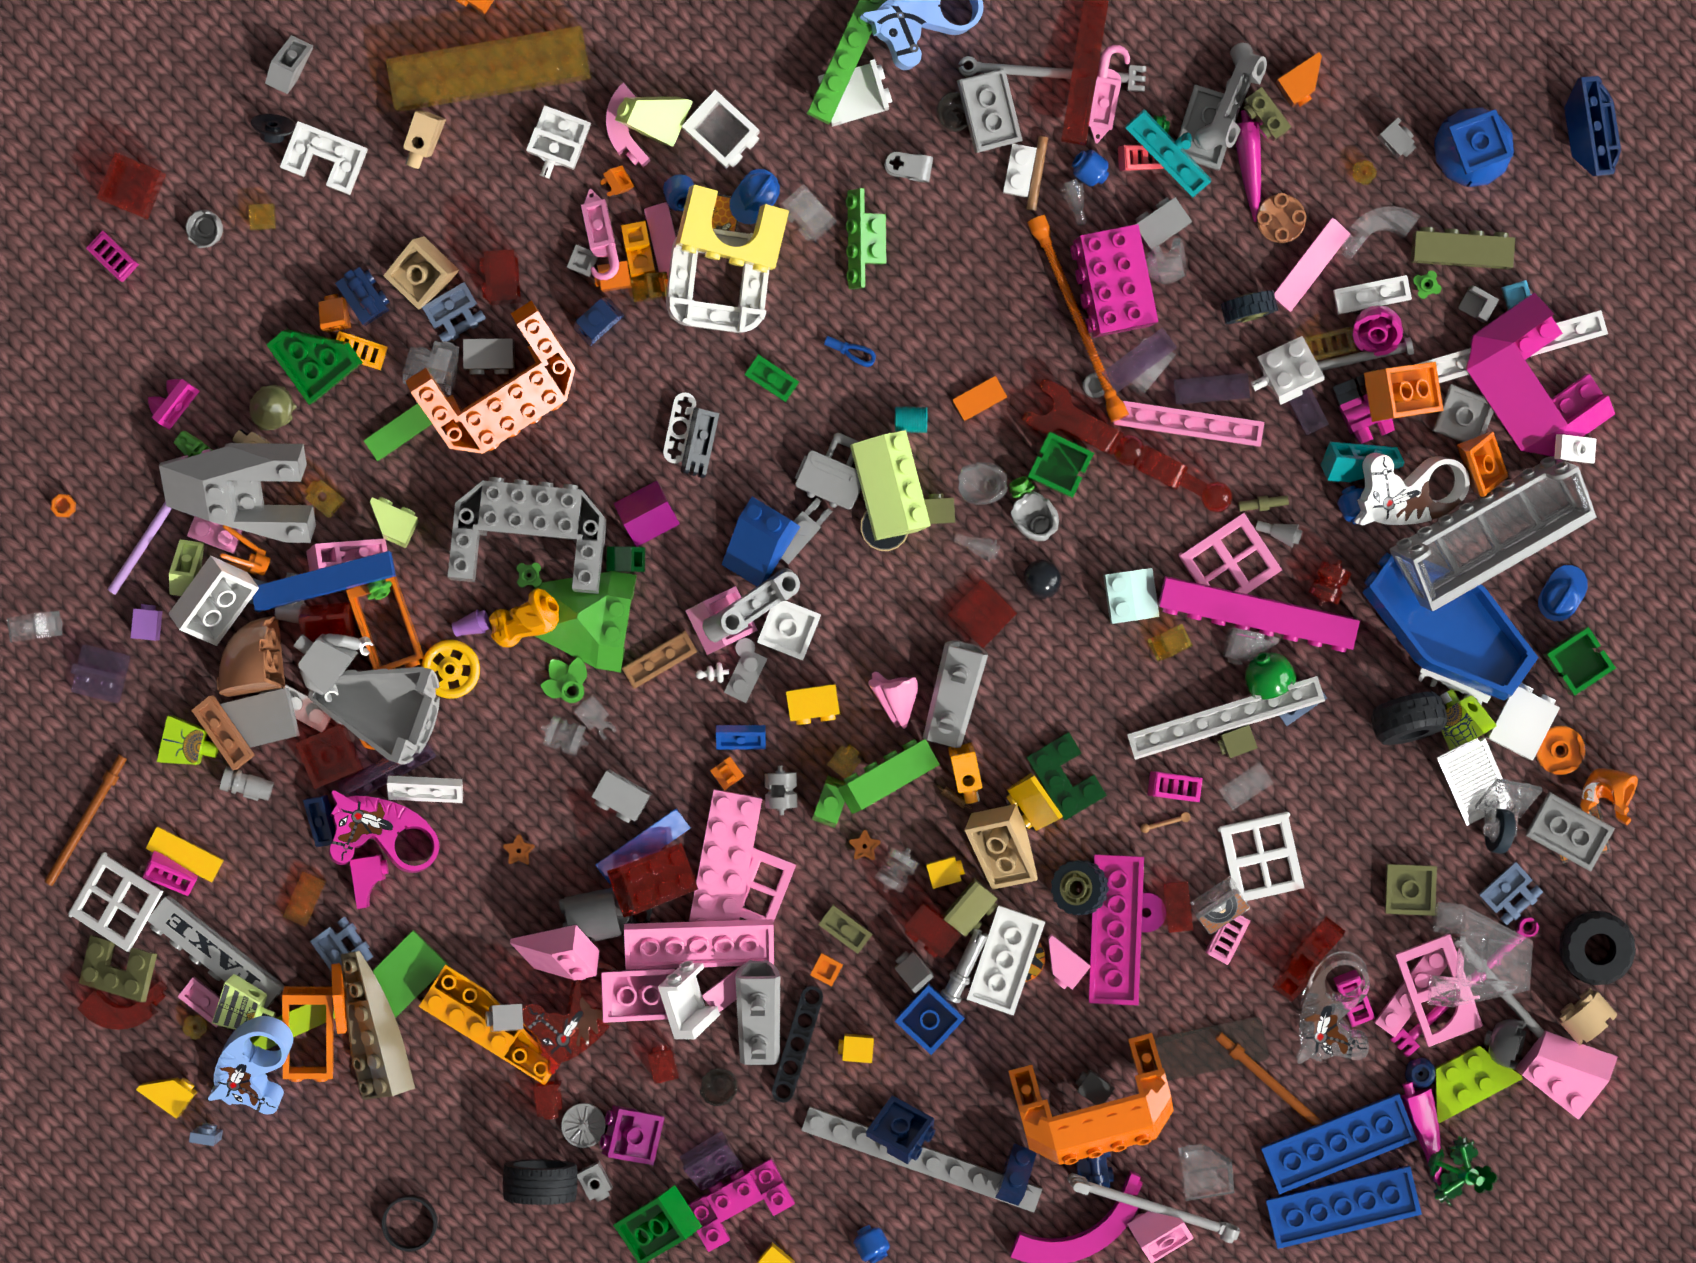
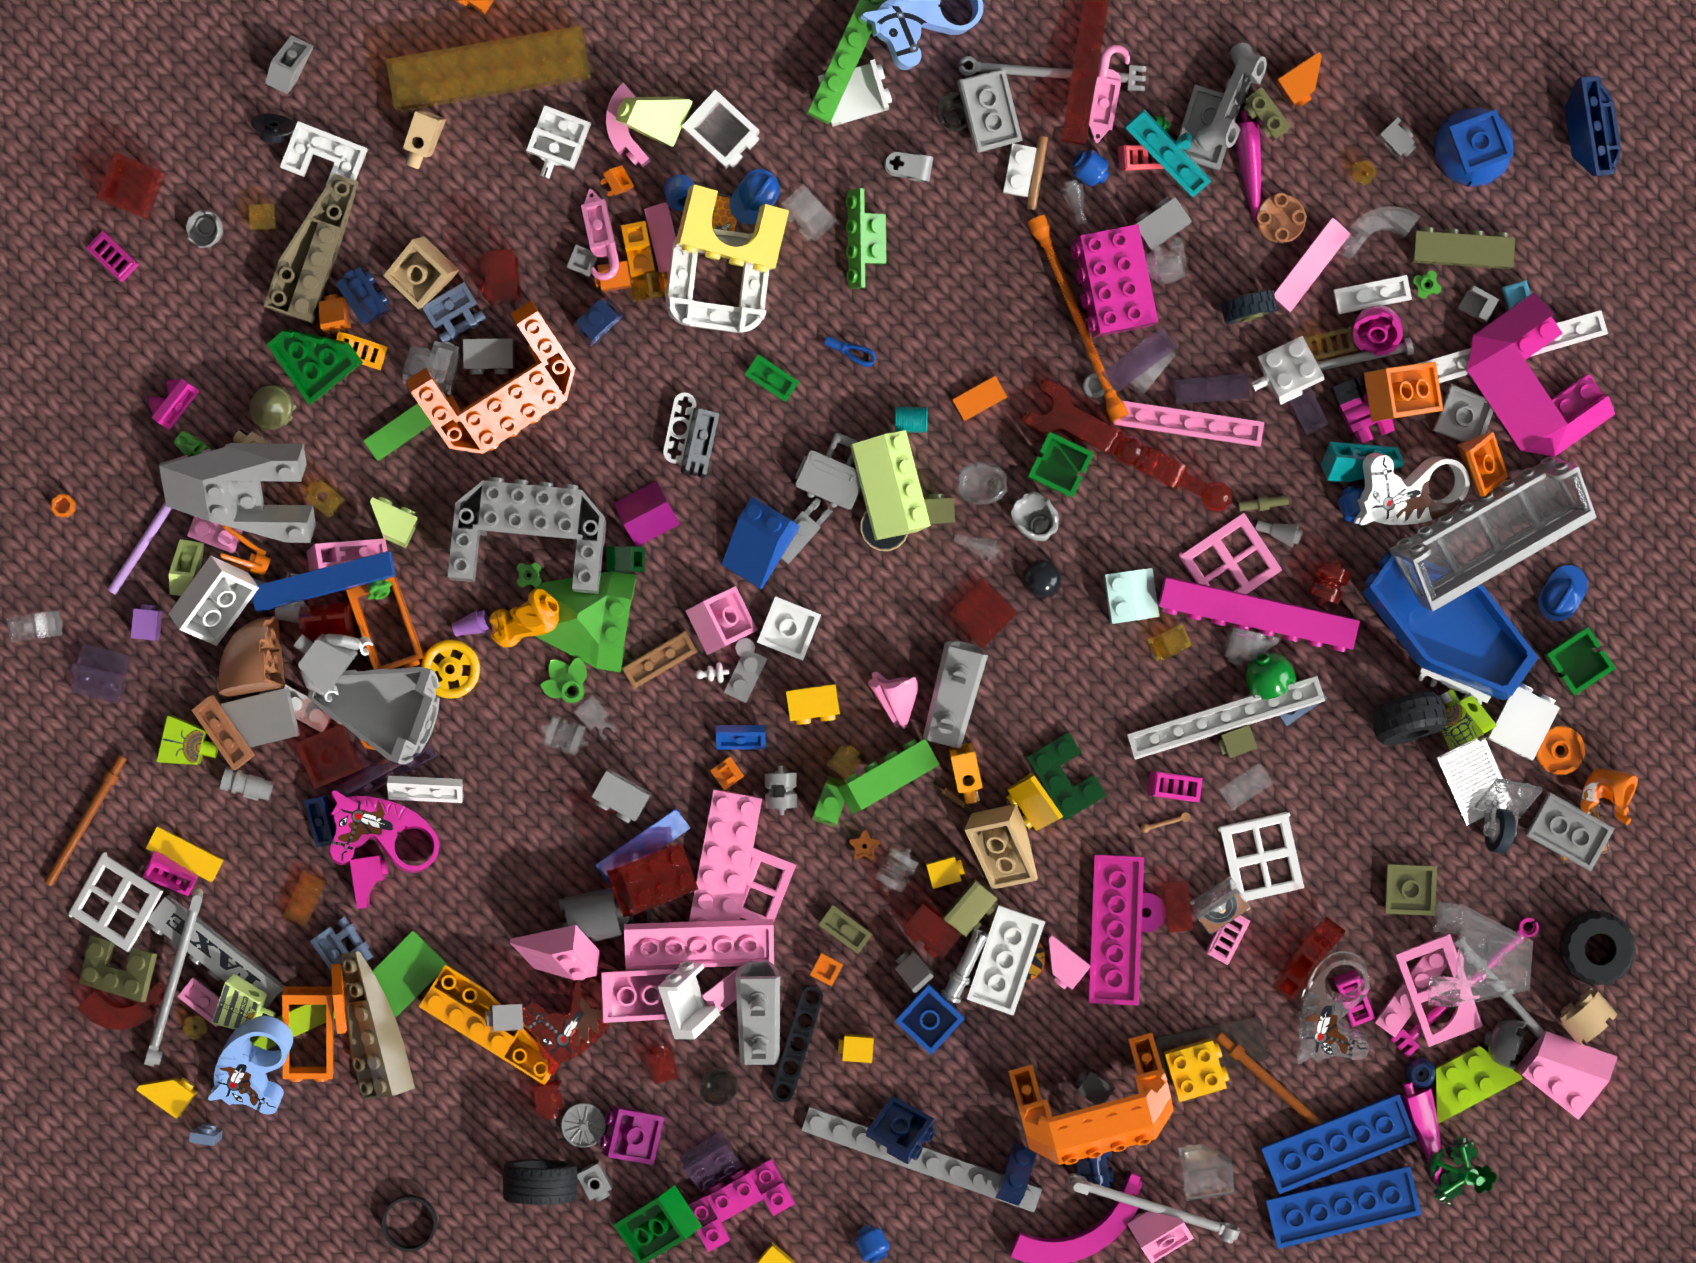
dark orange plate [503,834,535,865] -> none
light grey plate [702,568,800,642] -> none
bright green plate [1009,476,1035,498] -> none
black wheel [1051,860,1109,915] -> none
sand blue plate [1478,861,1543,926] -> none
white plate [1554,434,1596,463] -> none
none -> light grey hinge [144,888,203,1067]
none -> dark tan wedge [264,173,358,325]
none -> yellow brick [1163,1038,1229,1102]

